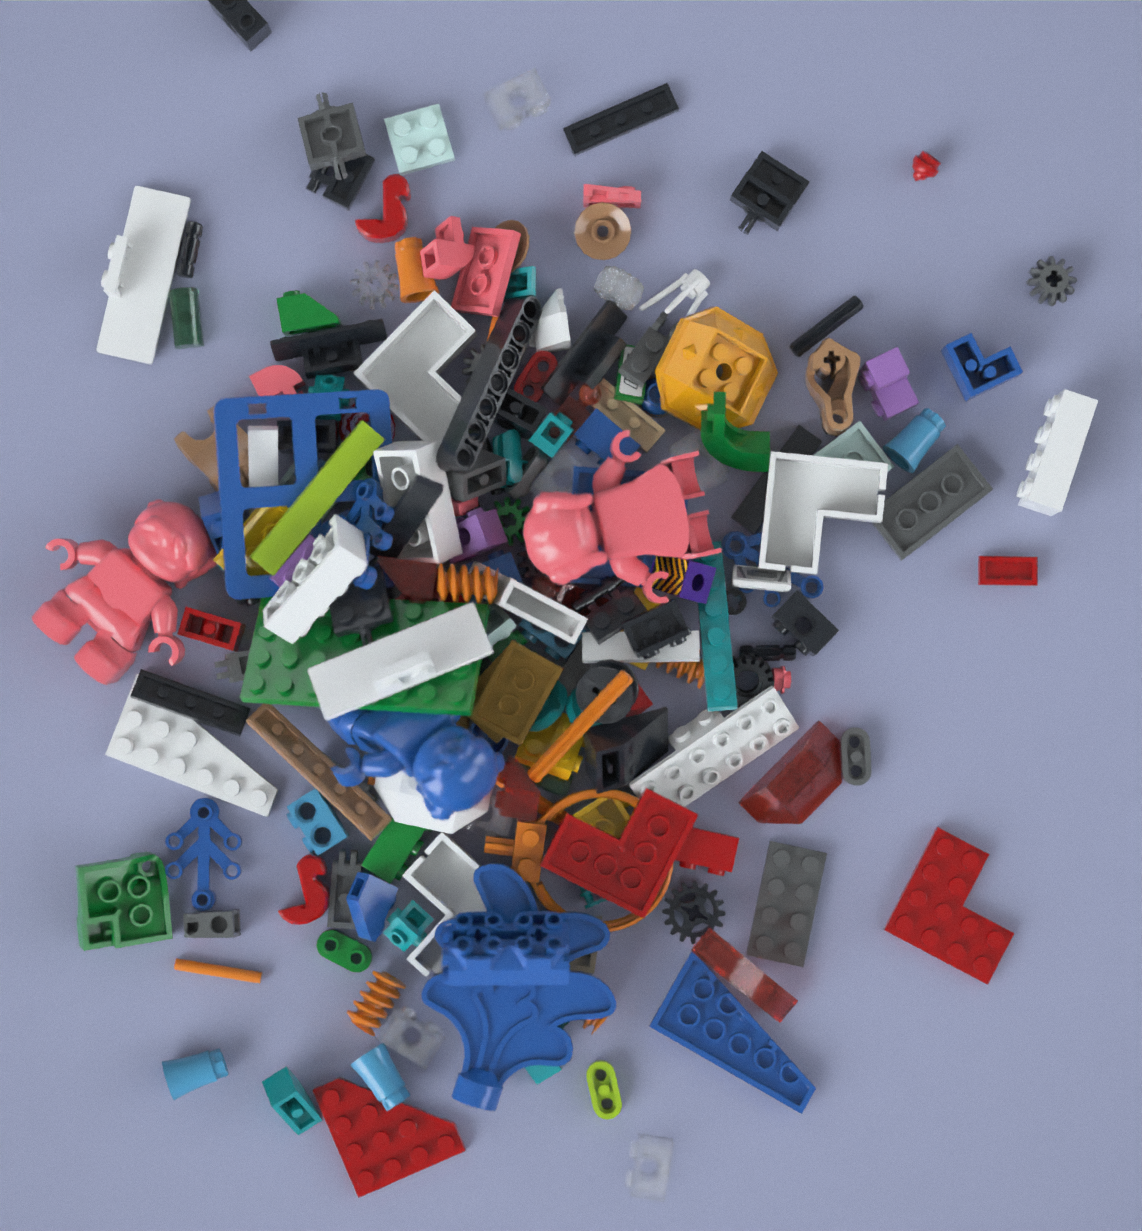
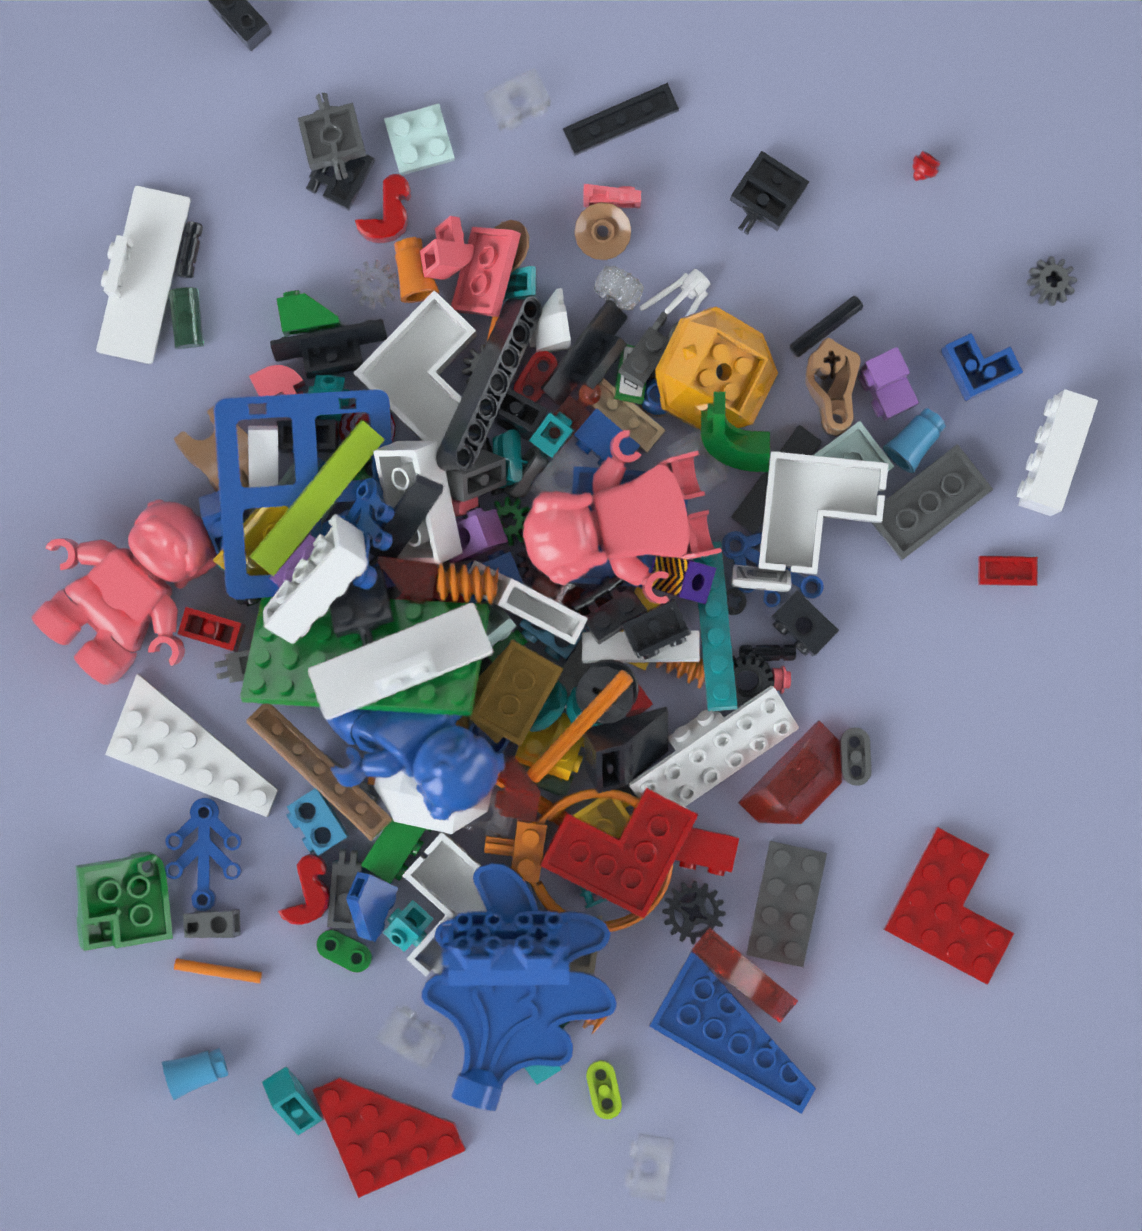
black tile [131,669,251,737] -> none
orange piece [346,971,407,1036] -> none
dark azure plant [350,1042,411,1111] -> none

